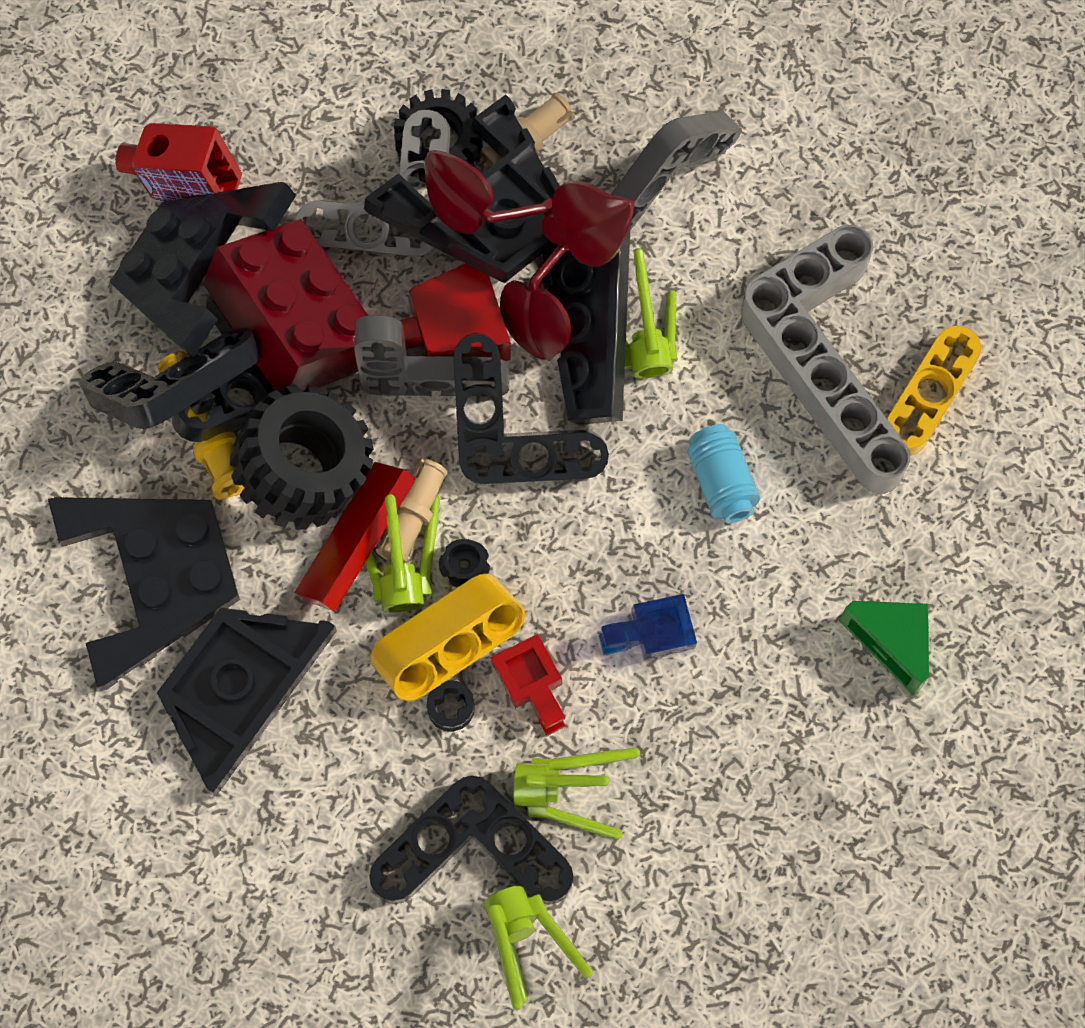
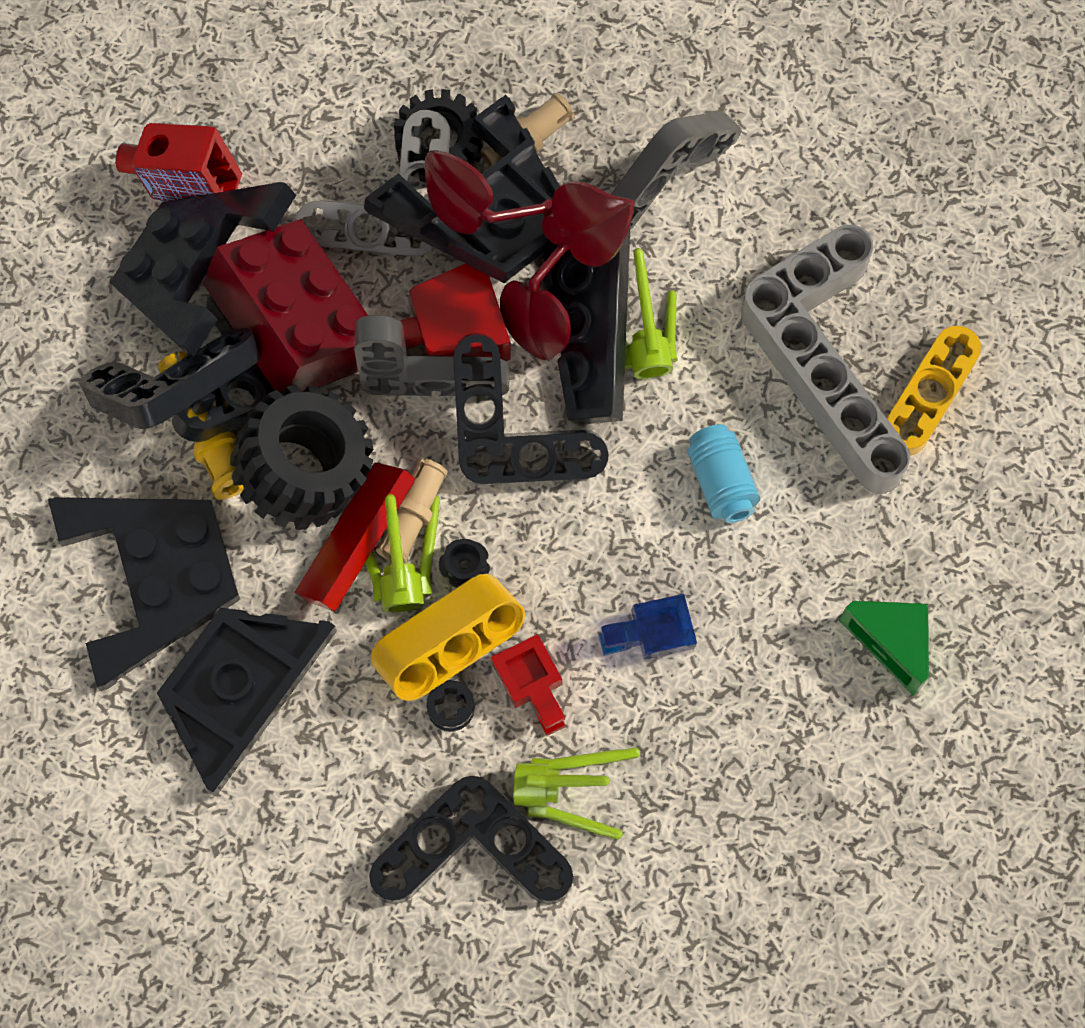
lime plant [483,886,593,1010] -> none

